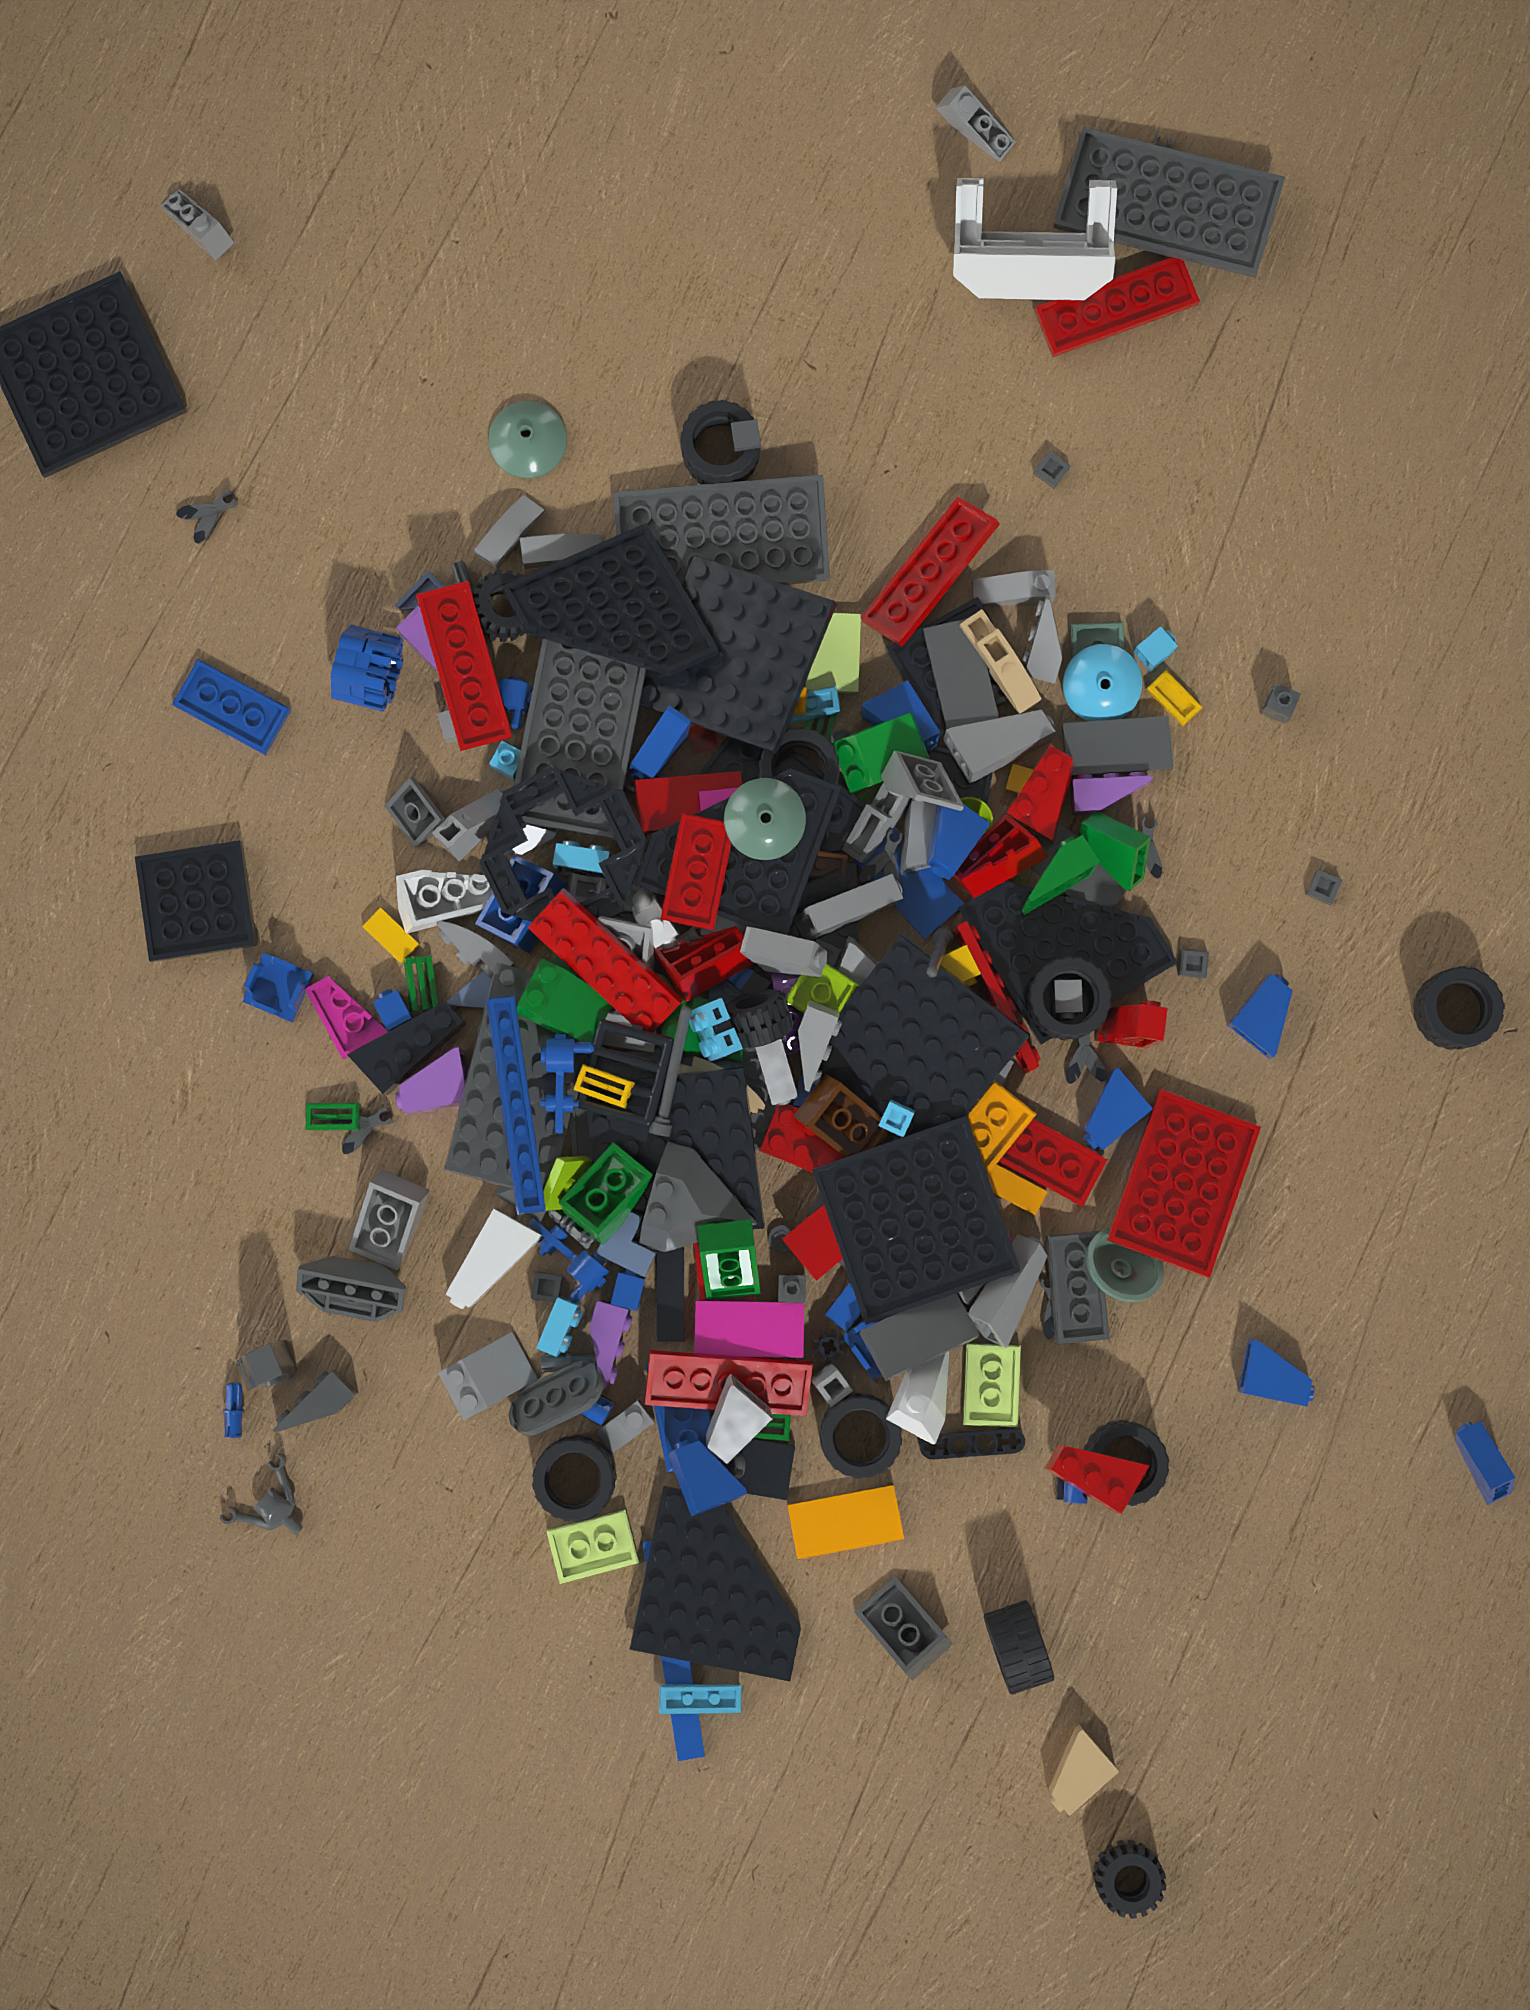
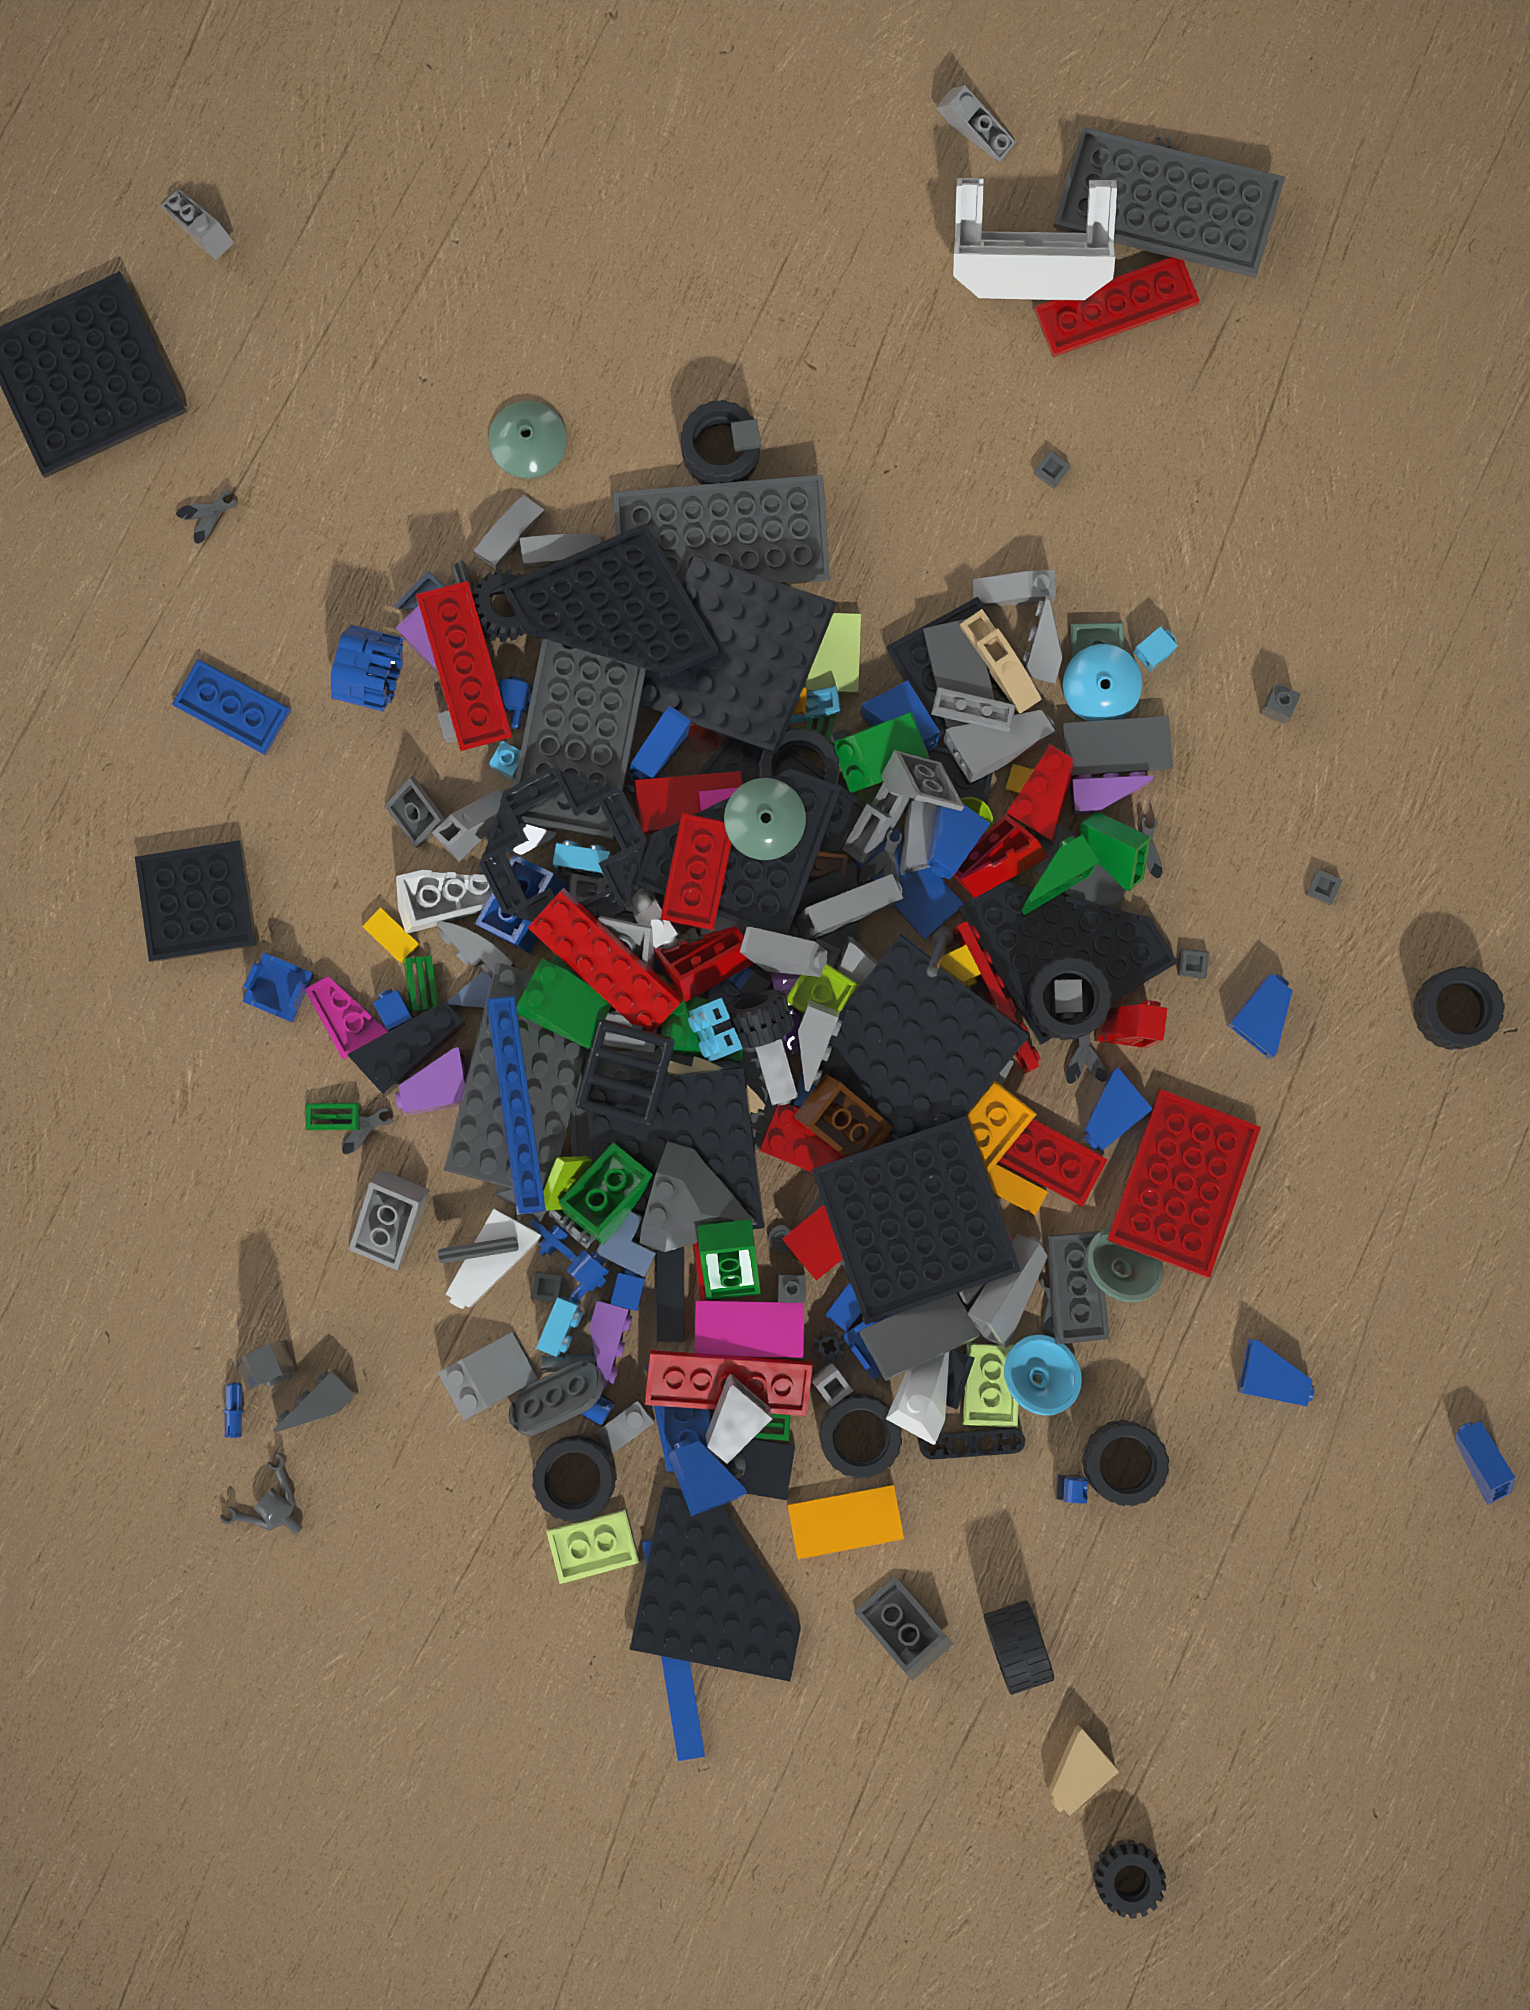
dark grey wedge [296,1256,406,1322] -> none
blue piece [541,1034,595,1134] -> none
yellow tile [573,1064,634,1108] -> none
dark grey piece [648,1006,692,1137] -> none
medium azure tile [659,1684,741,1714] -> none
red plate [861,496,1000,647] -> none
medium azure tile [879,1100,915,1137] -> none
red wedge [1044,1445,1149,1514] -> none
yellow tile [1146,670,1203,727] -> none
none -> dark grey axle [438,1237,519,1263]
none -> light grey tile [931,687,1016,732]
none -> black tile [946,1350,975,1409]
none -> medium azure dish [1004,1335,1082,1415]

